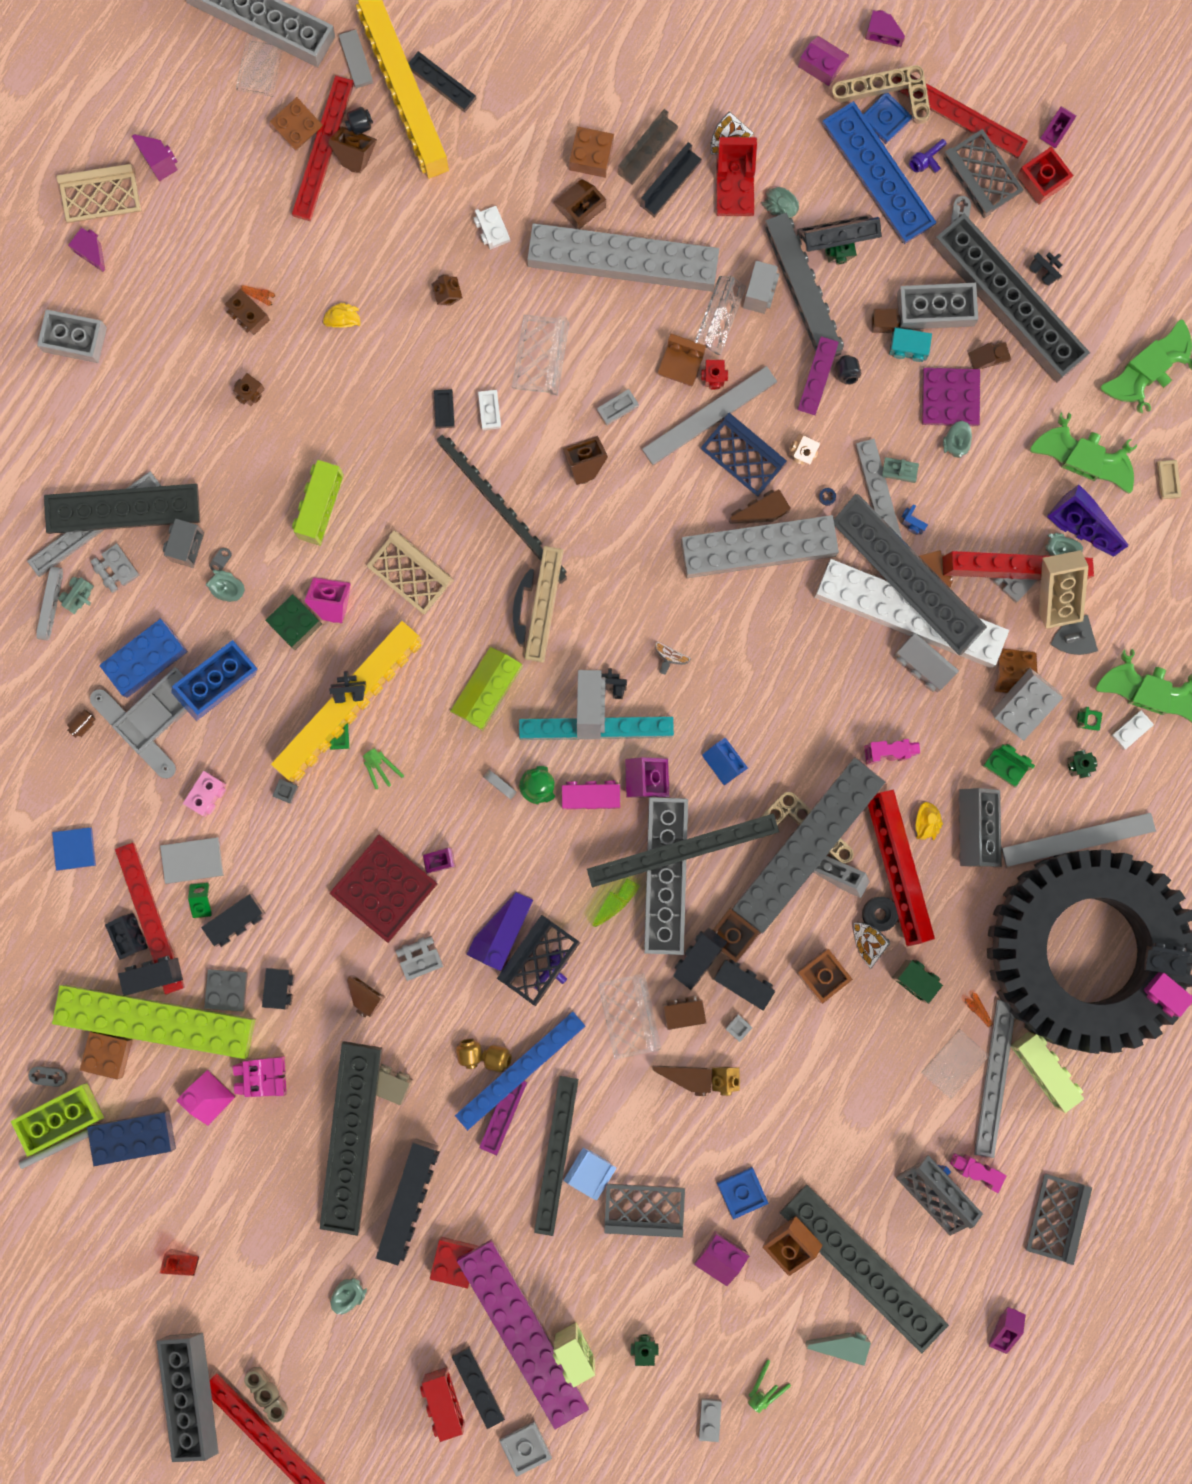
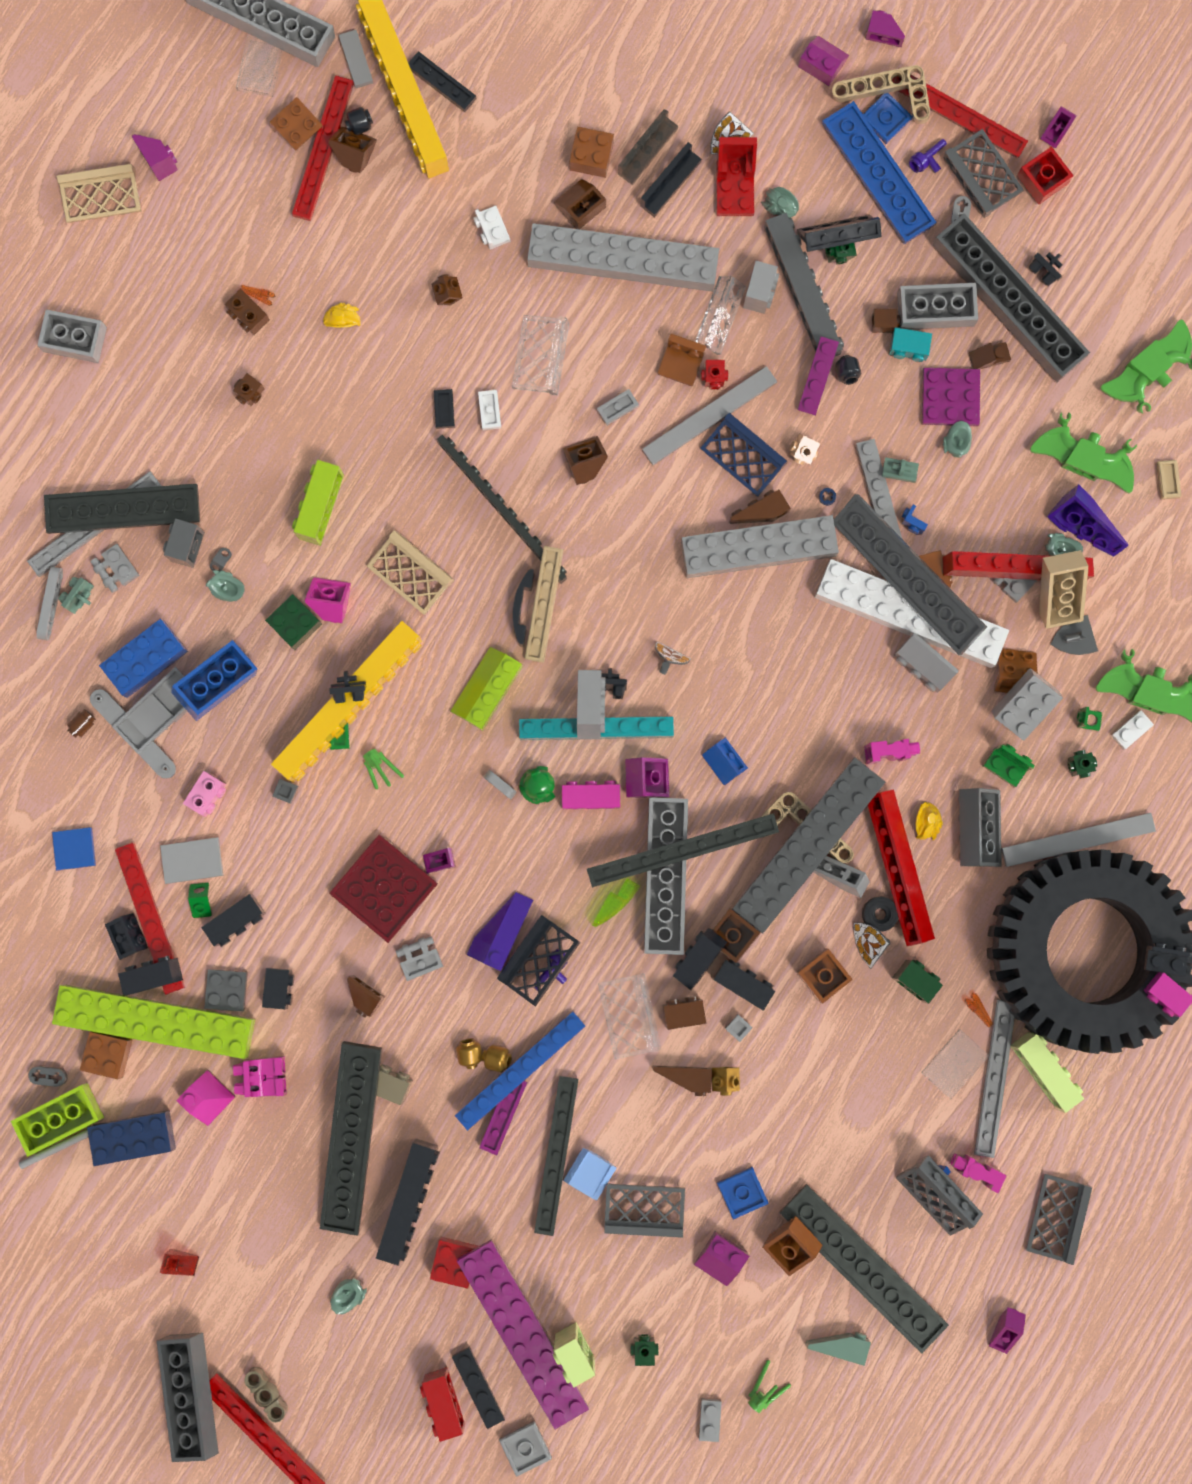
magenta slope [68,227,105,272] -> none

